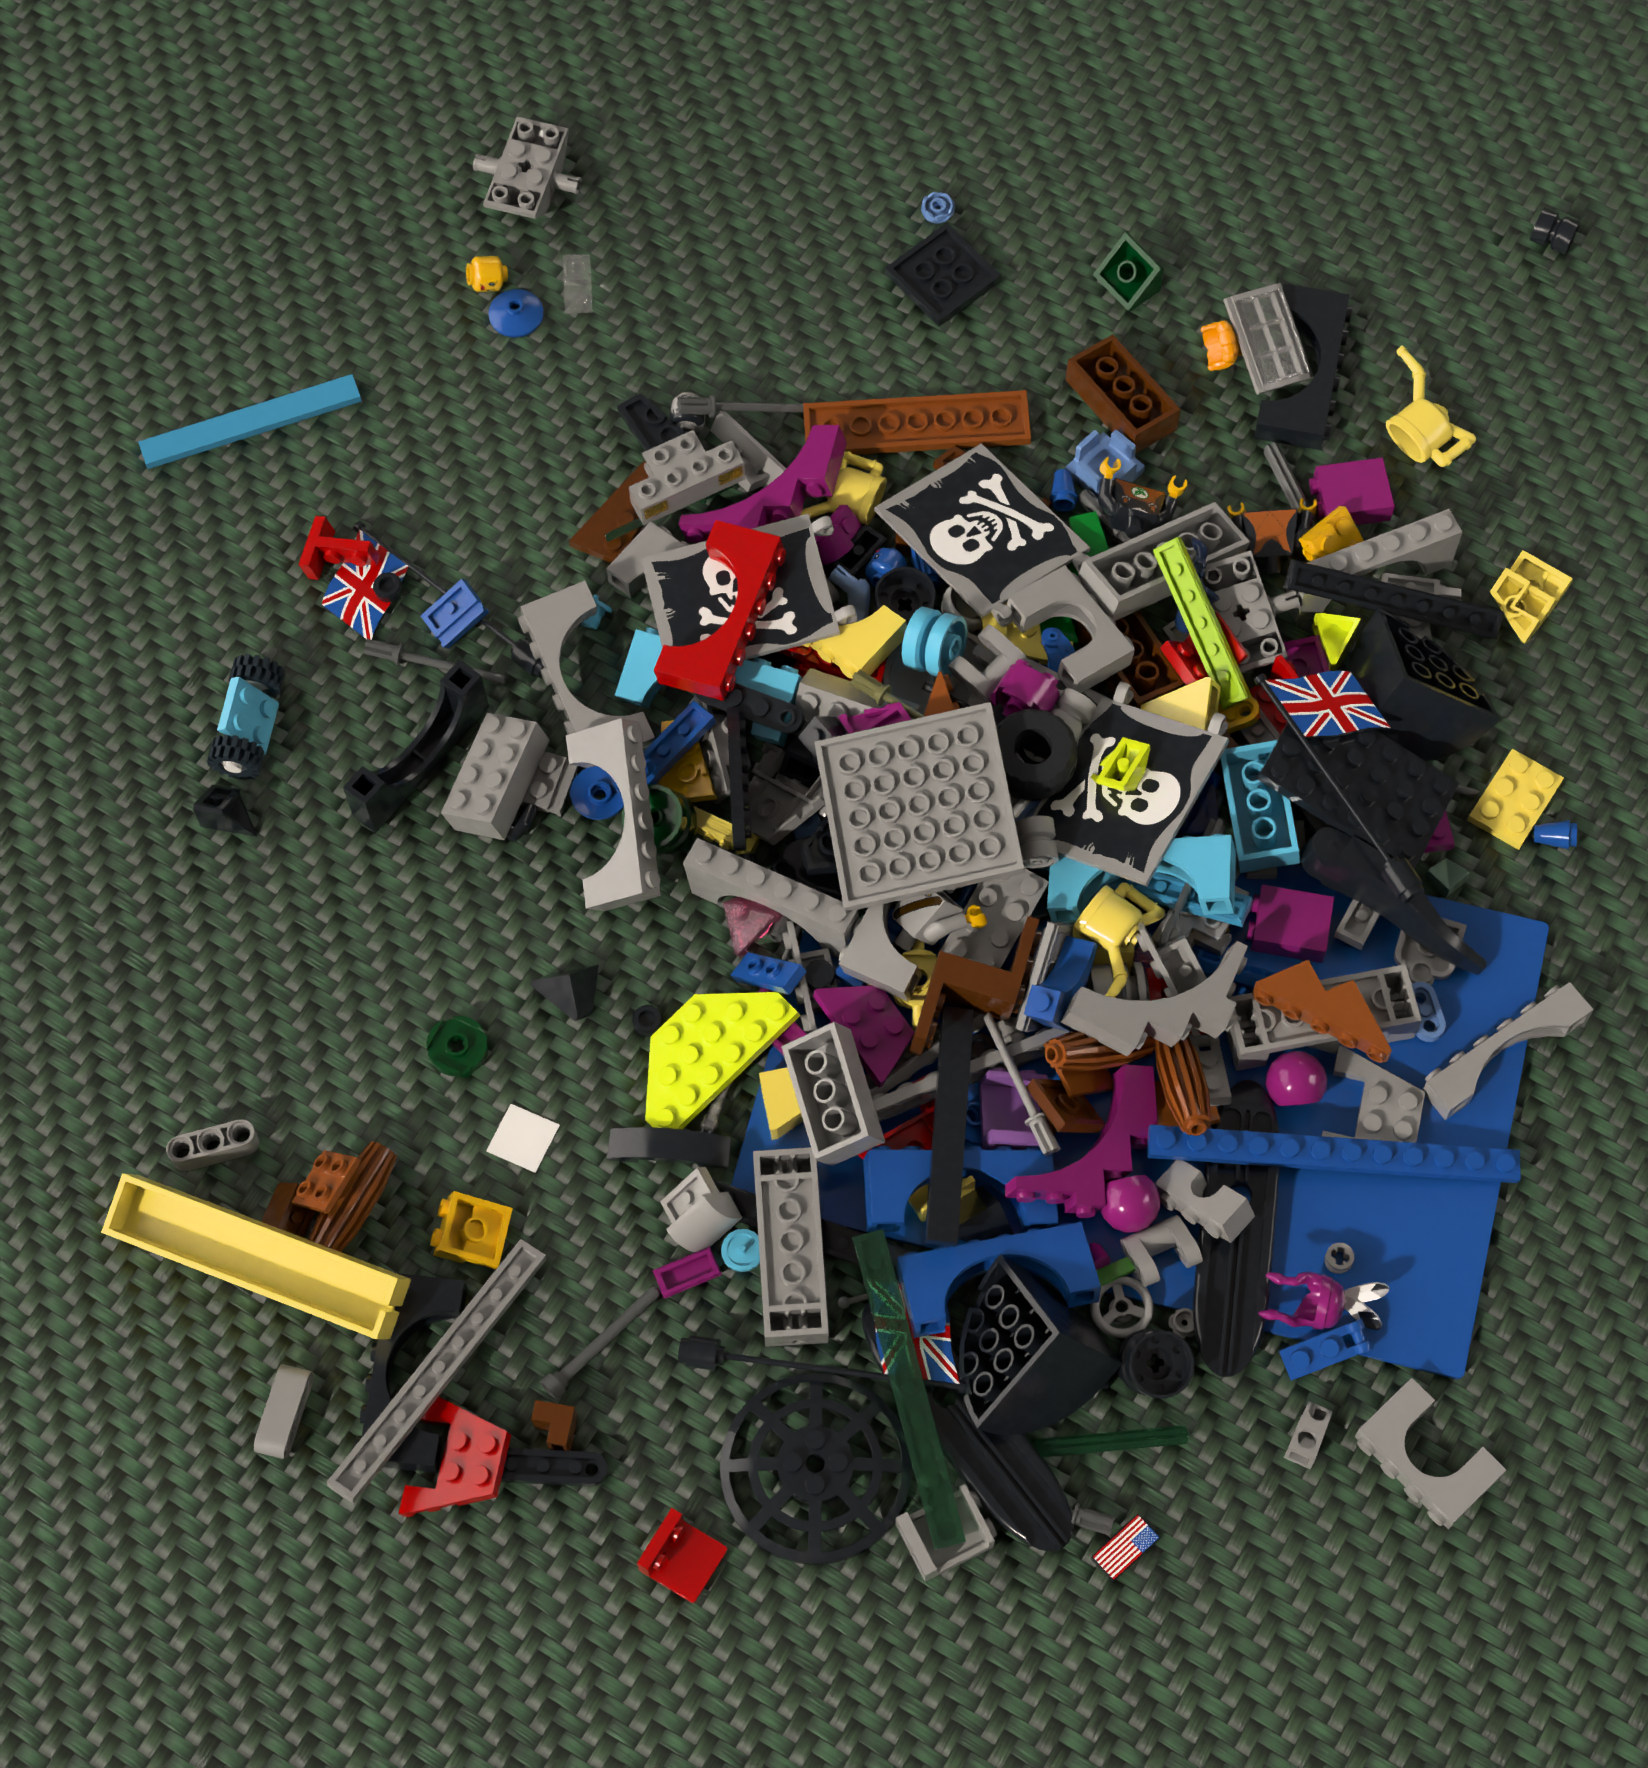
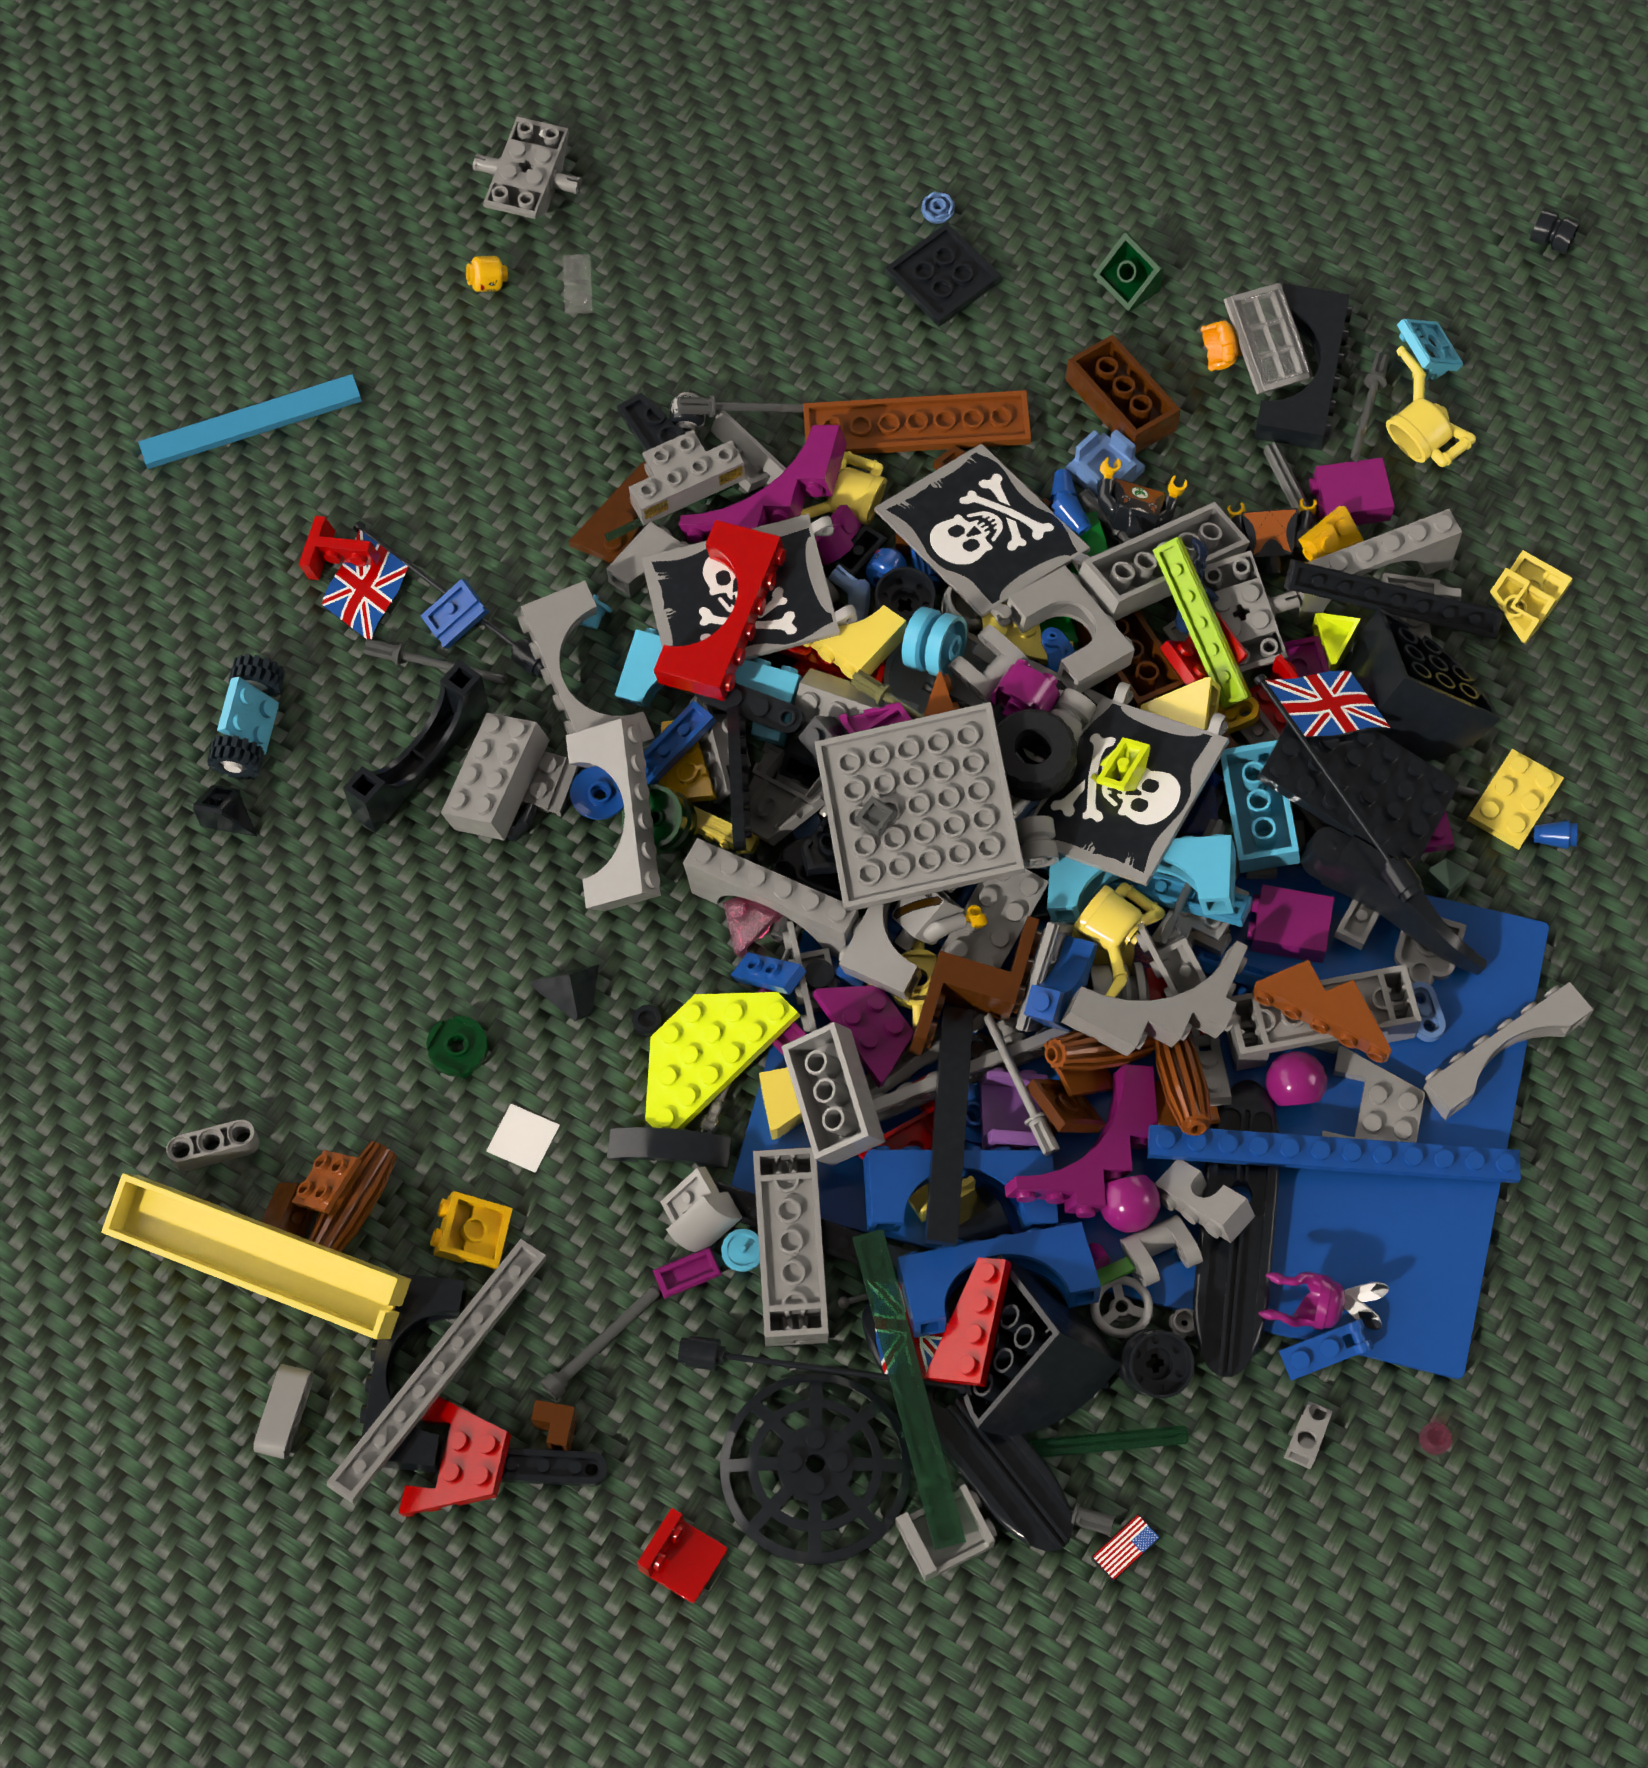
black tile [373,572,403,602] -> none
blue dish [488,289,544,338] -> none
light grey bush [1324,1243,1354,1274] -> none
light grey arch [1355,1378,1506,1530] -> none
none -> dark grey tile [854,796,898,839]
none -> wing [924,1257,1012,1387]
none -> blue cone [1052,492,1092,536]
none -> dark grey piece [1350,352,1390,463]
none -> medium azure piece [1397,319,1463,380]
none -> clear pink plate [1419,1422,1452,1455]

